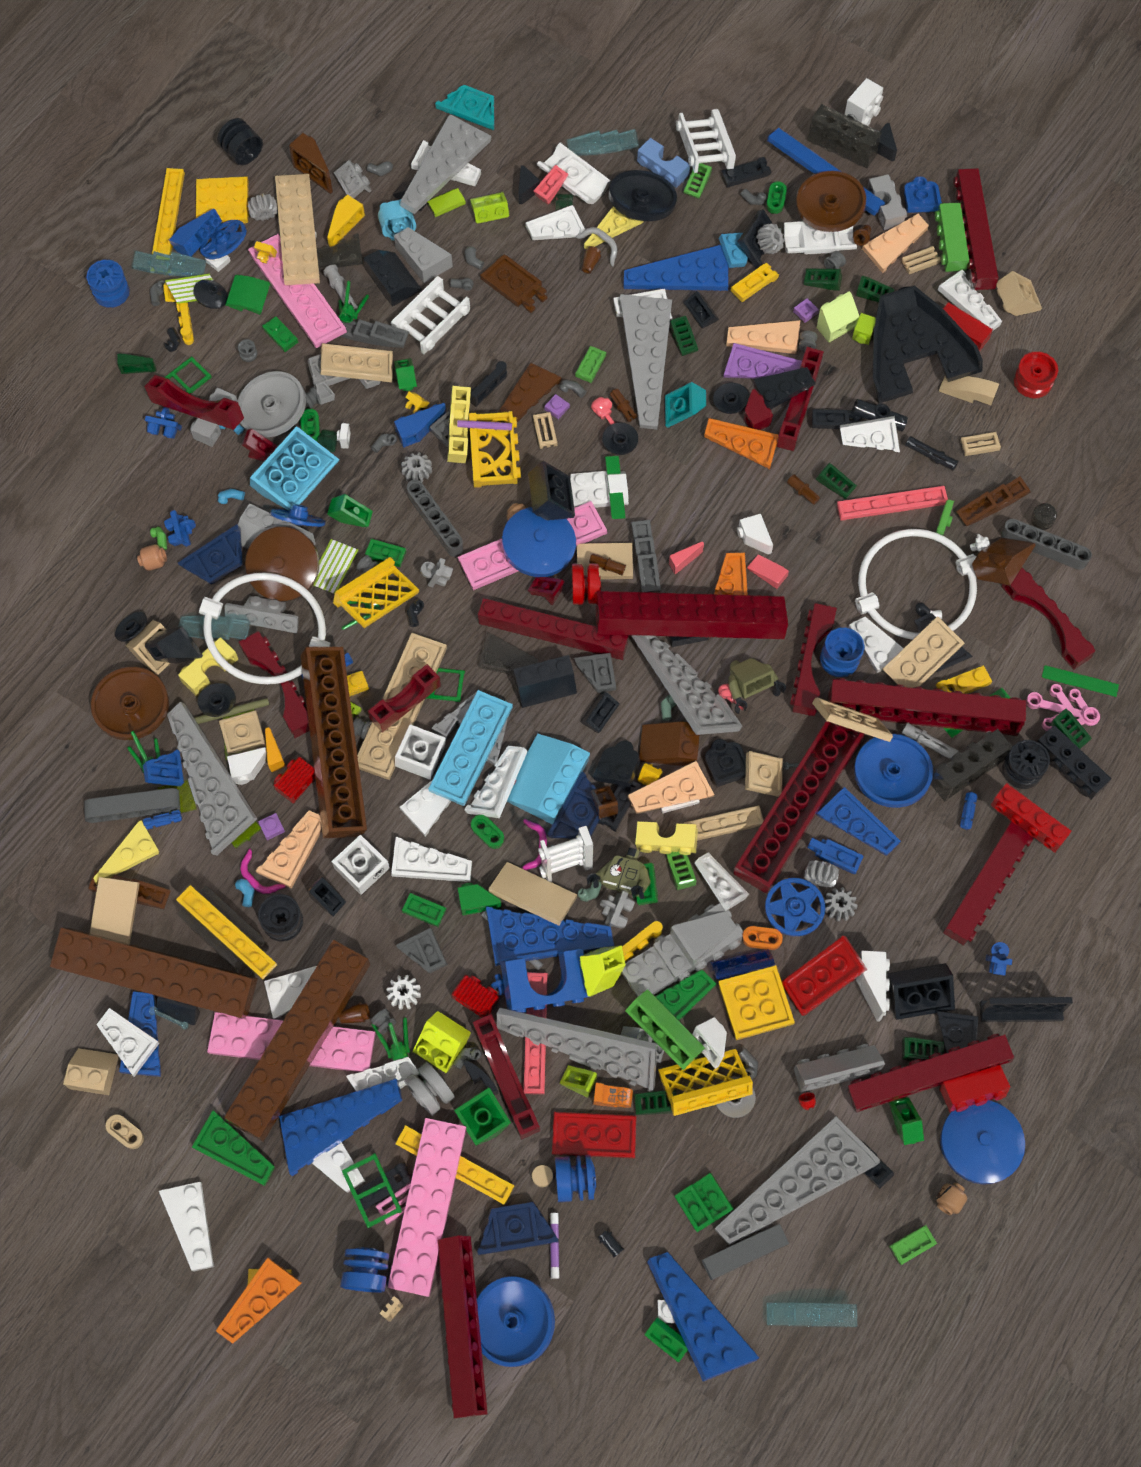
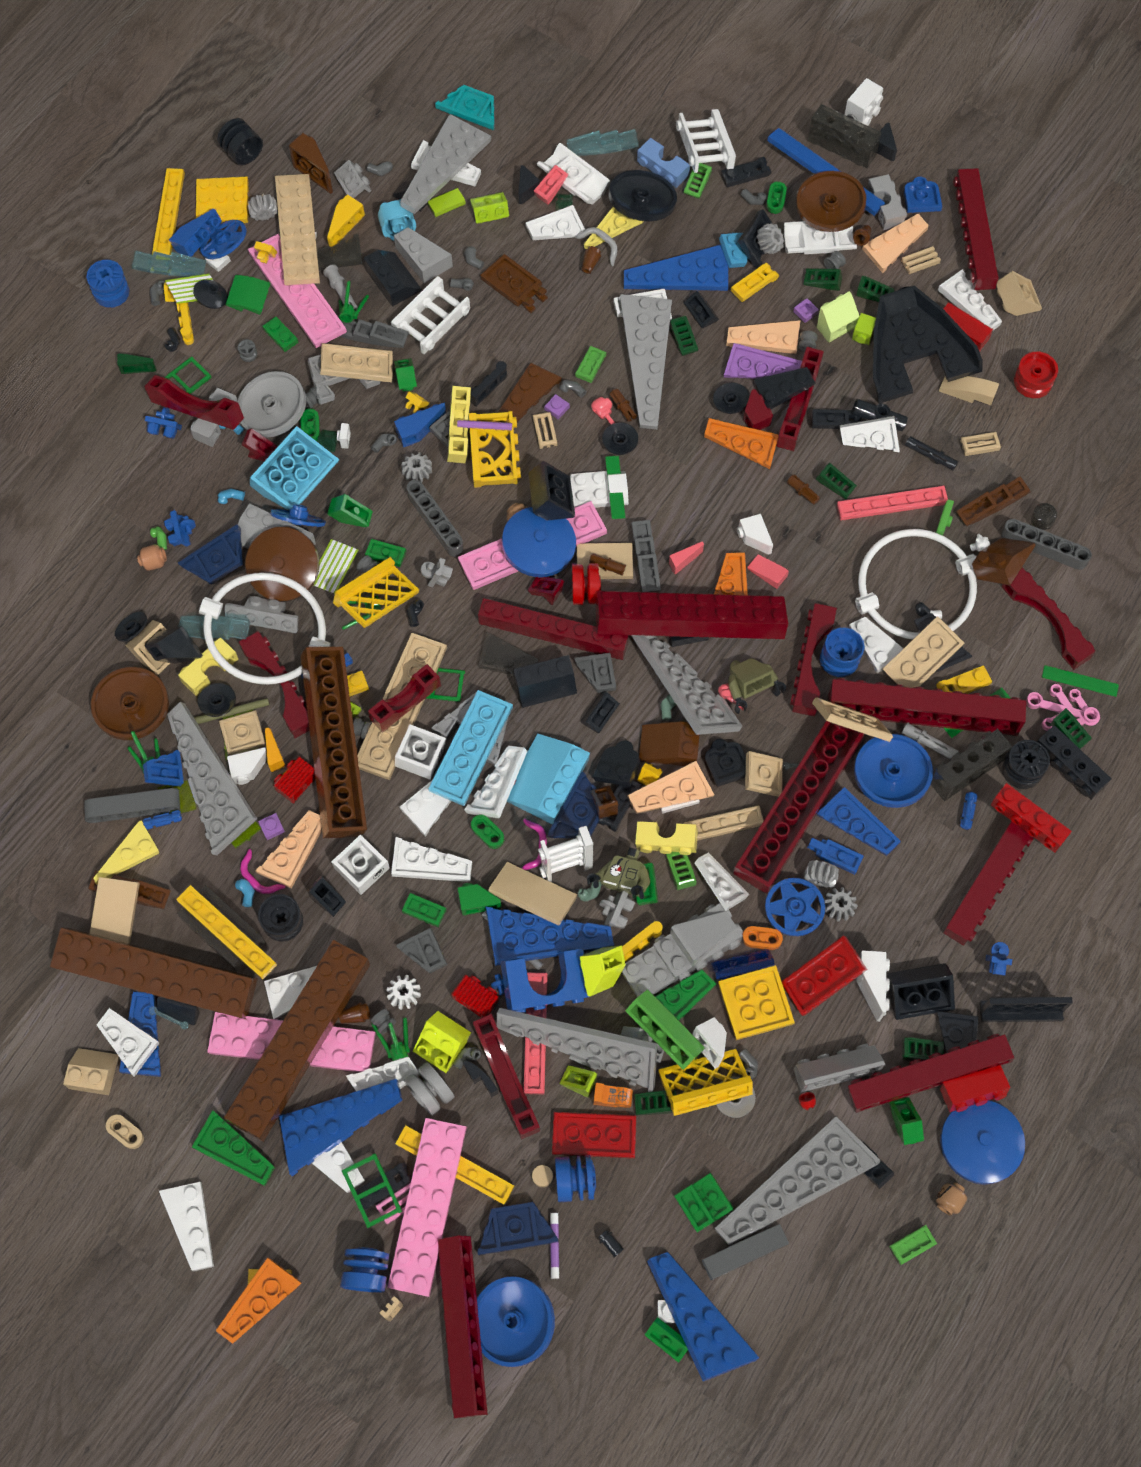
green slope [454,1088,511,1146] -> none
teal slope [665,382,706,427] -> none
clear light blue slope [767,1303,858,1327] -> none
bright green brick [935,203,969,272] -> none

